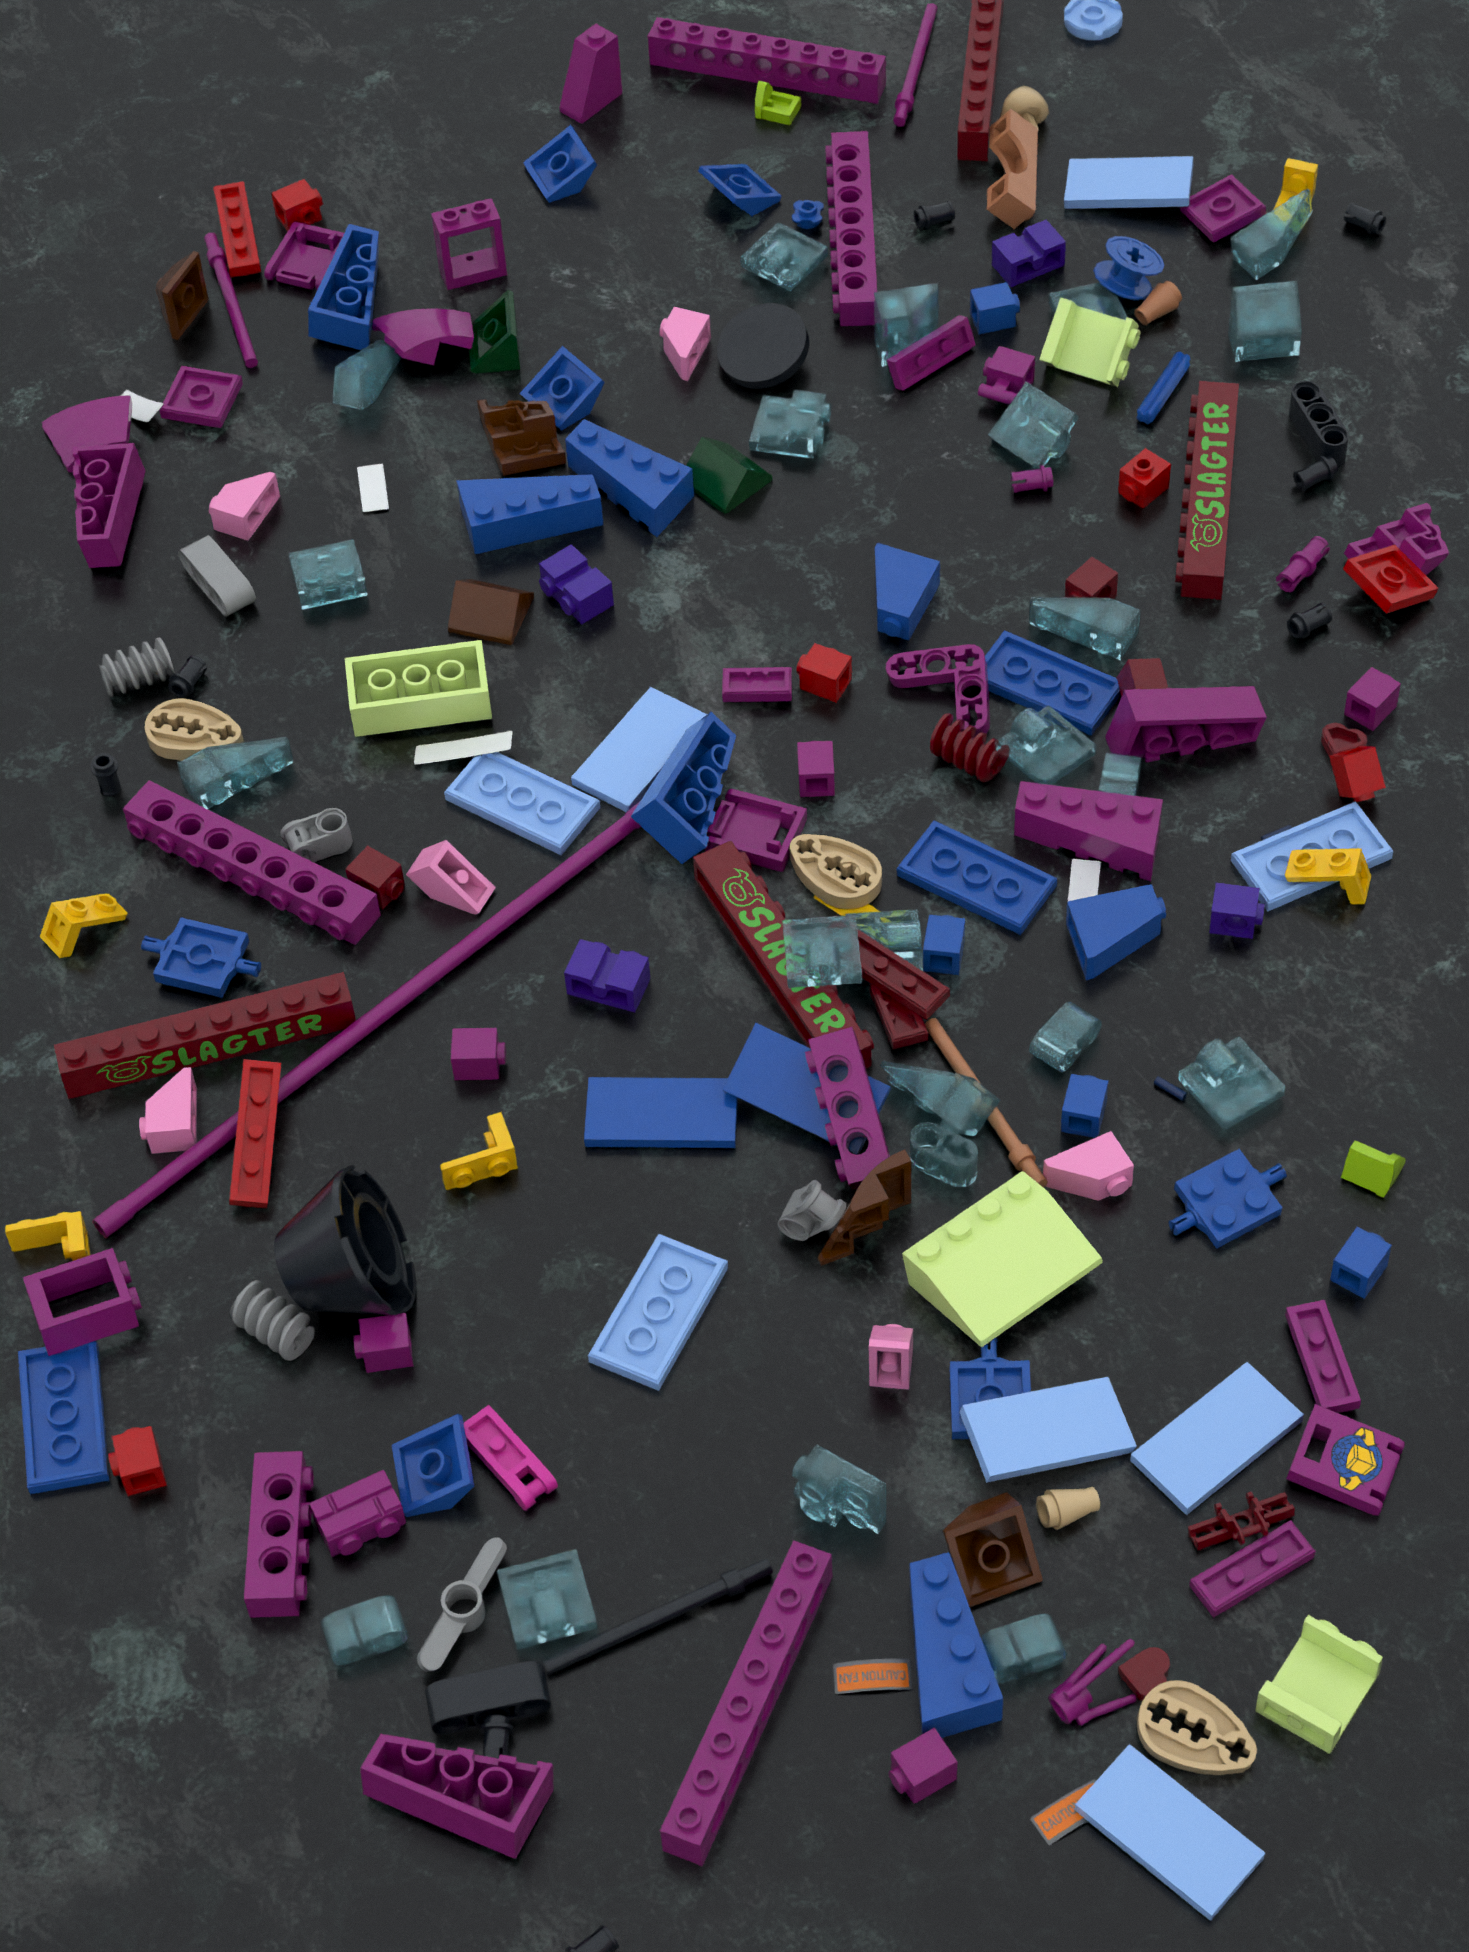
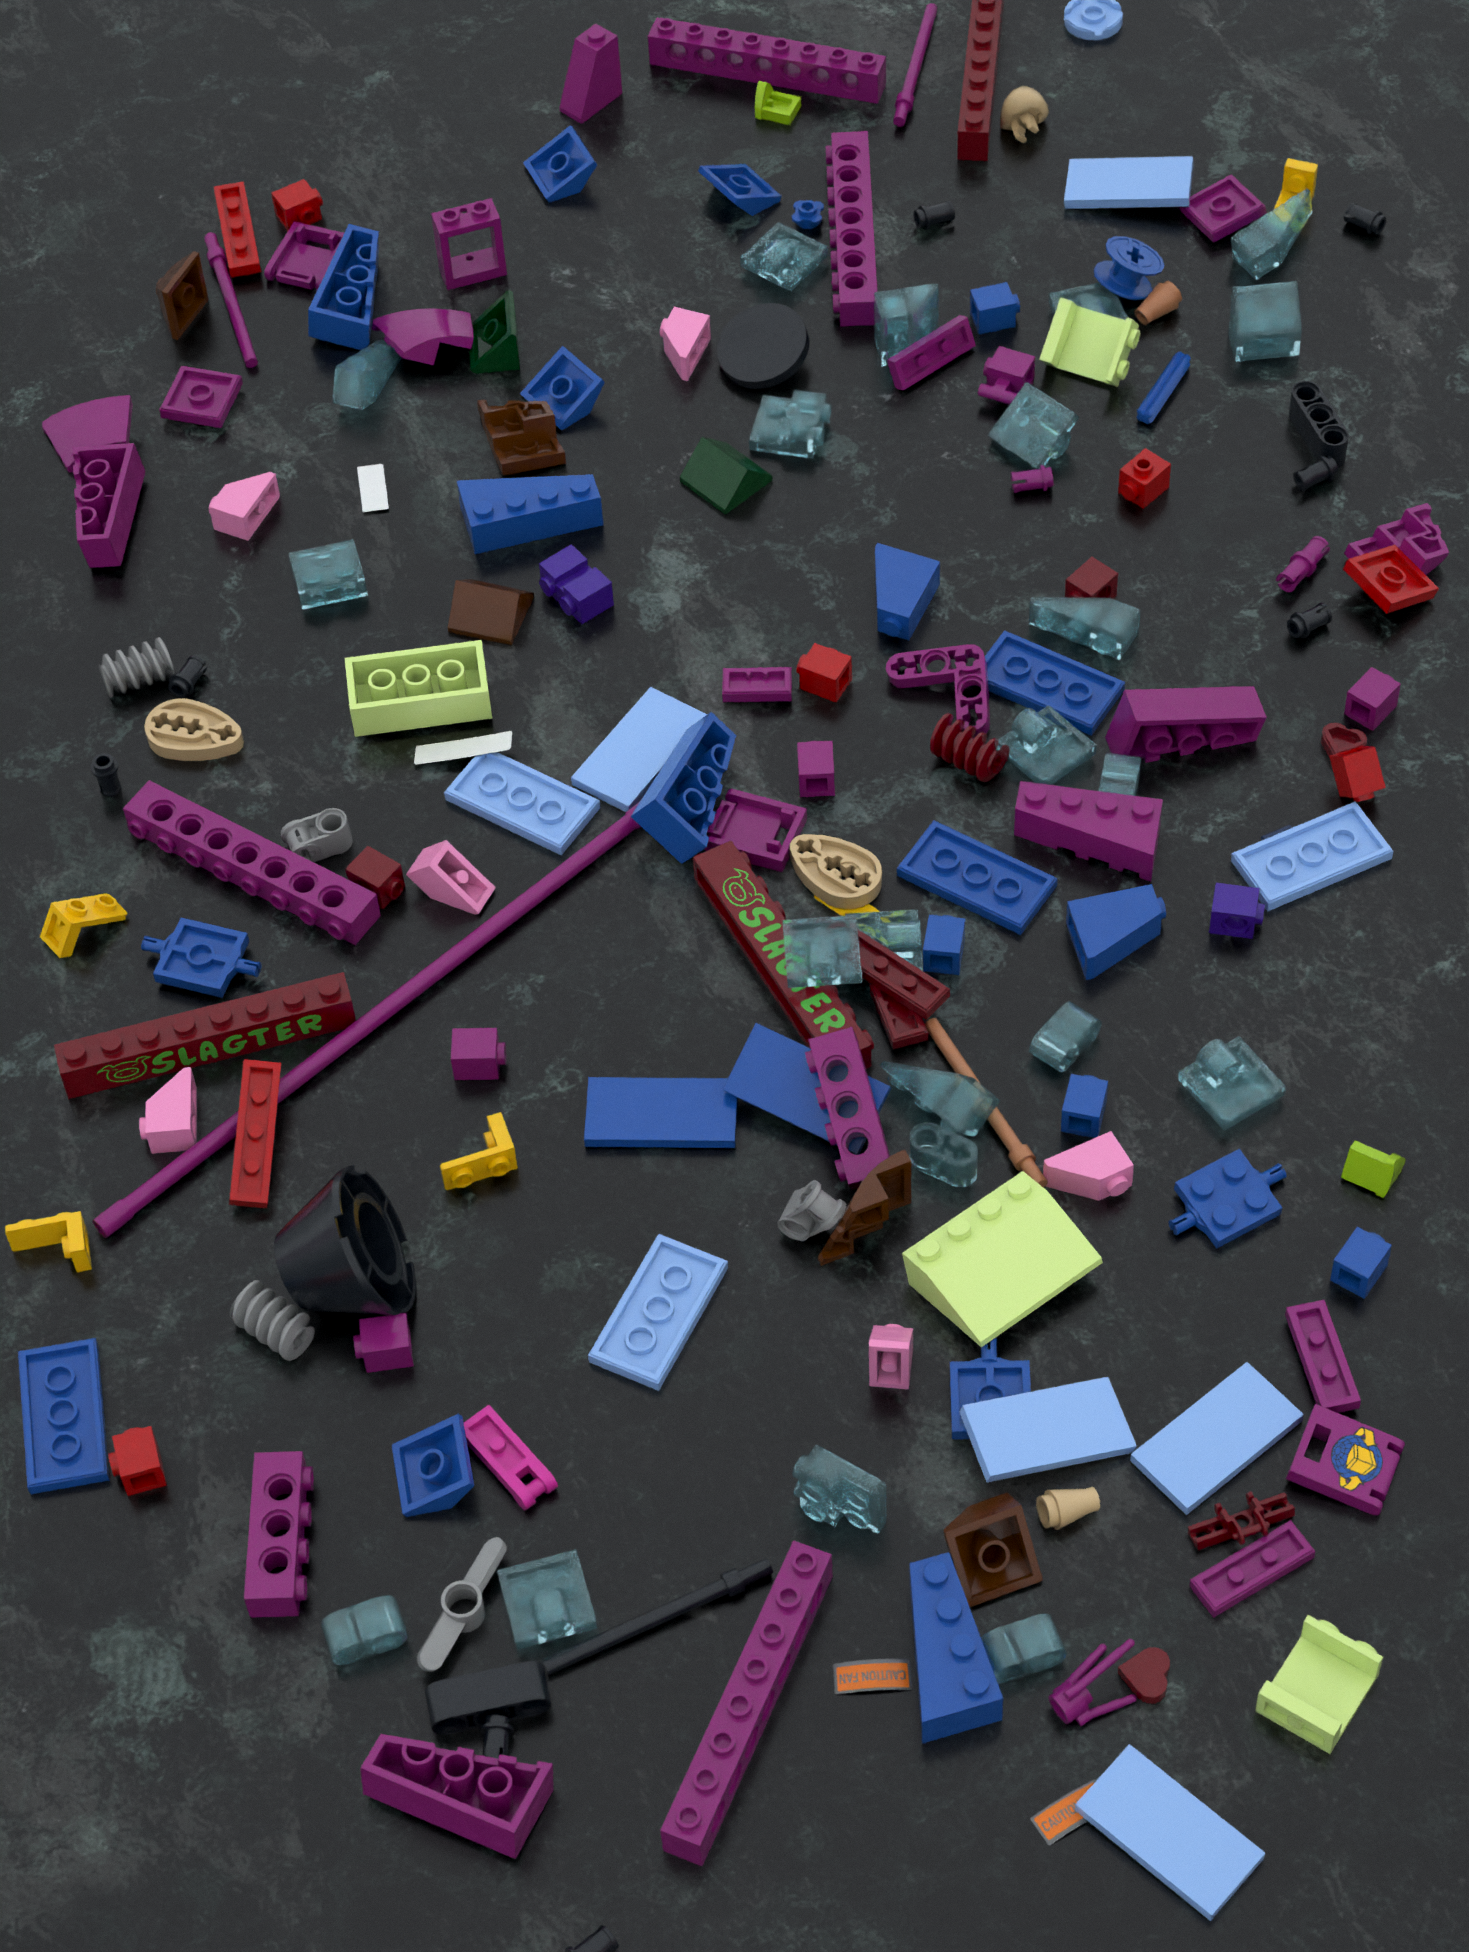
magenta window [23,1248,142,1356] -> none
white sticker [121,390,163,422] -> none
clear light blue slope [177,737,294,809] -> none
light grey beam [178,535,256,617] -> none
magenta brick [309,1470,406,1557] -> none
dark purple brick [564,939,651,1013] -> none
blue wedge [565,419,694,537] -> none
magenta brick [888,1727,957,1804] -> none
nougat arch [987,109,1038,229] -> none
dark purple brick [992,220,1066,287] -> none
white sticker [1068,859,1101,901] -> none
dark red brick [1117,658,1168,696] -> none
tan piece [1137,1681,1257,1775] -> none
dark blue piece [1154,1076,1187,1101] -> none
dark red brick [1175,381,1239,600] -> none
yellow bracket [1285,848,1372,904] -> none

